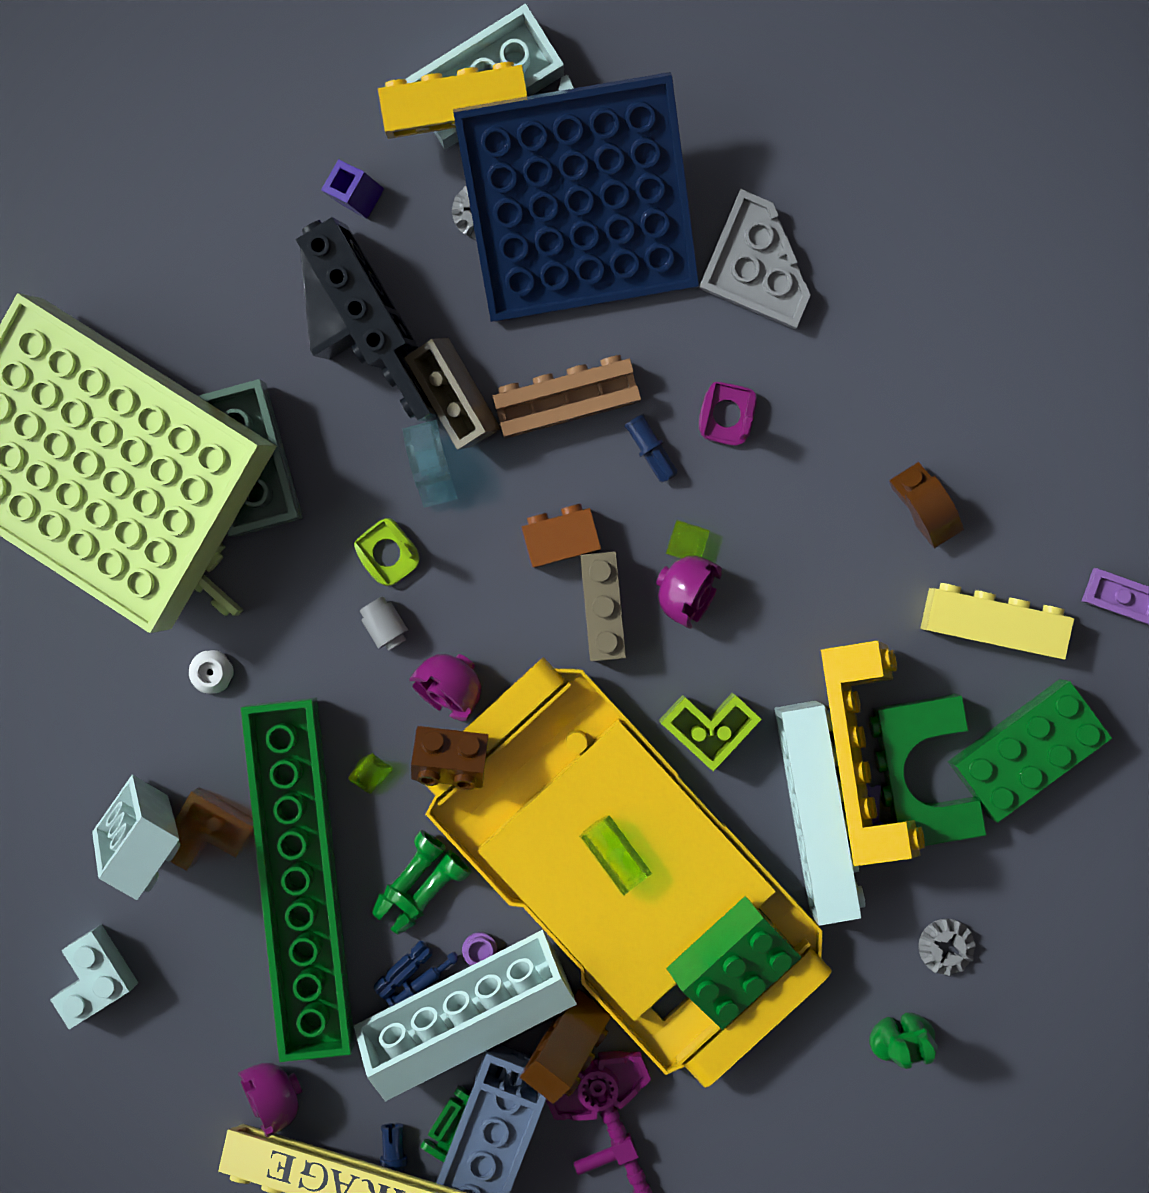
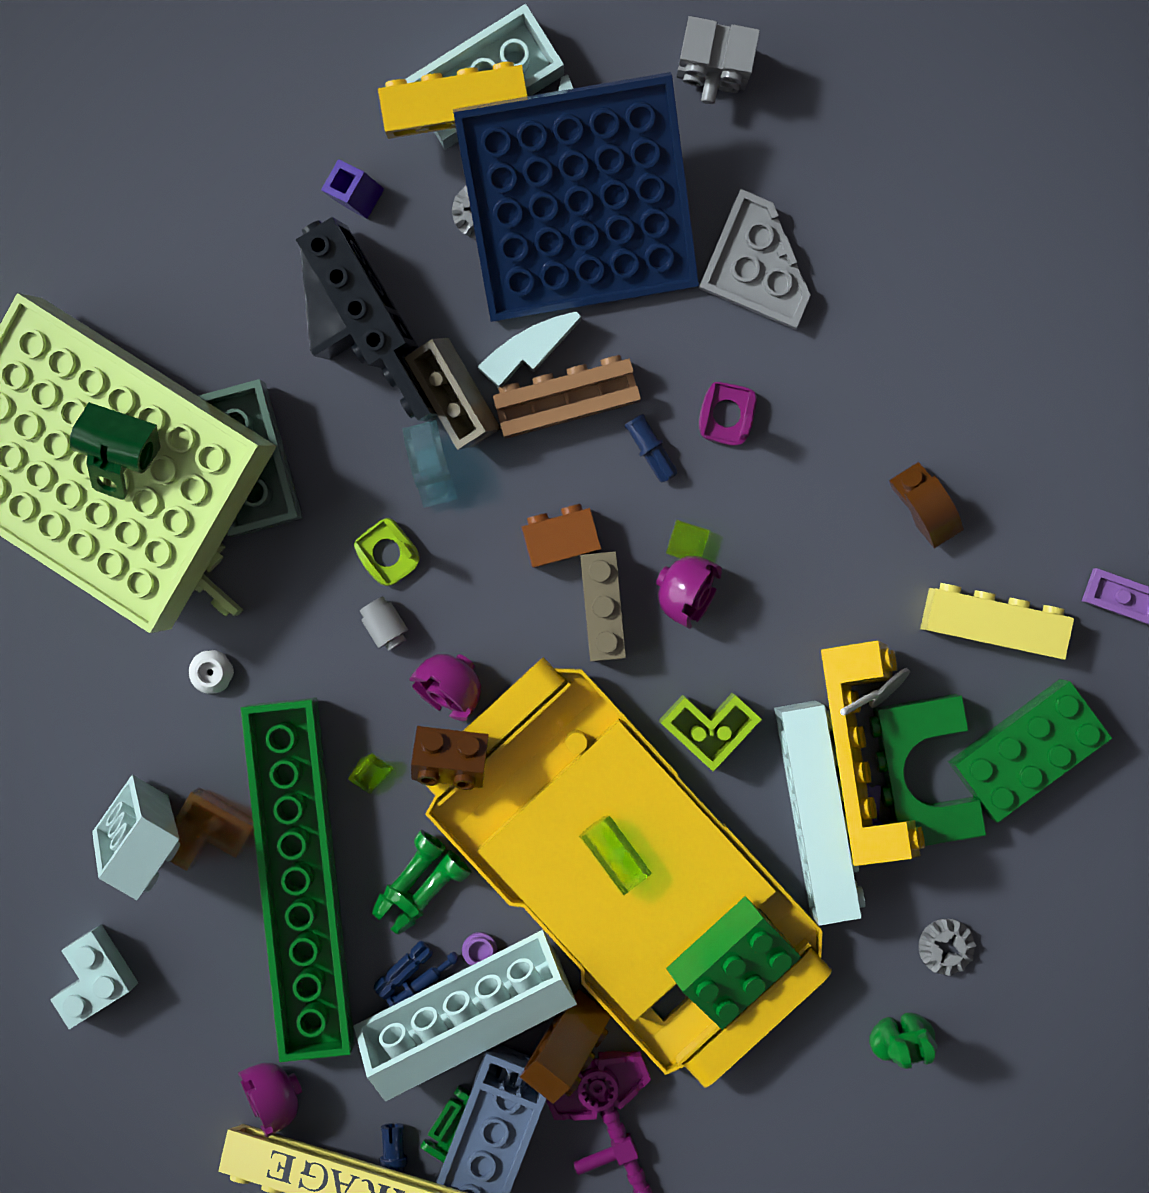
none -> dark green piece [70,402,161,500]
none -> light aqua slope [478,312,581,388]
none -> light grey brick [676,16,760,105]
none -> white piece [840,668,910,716]

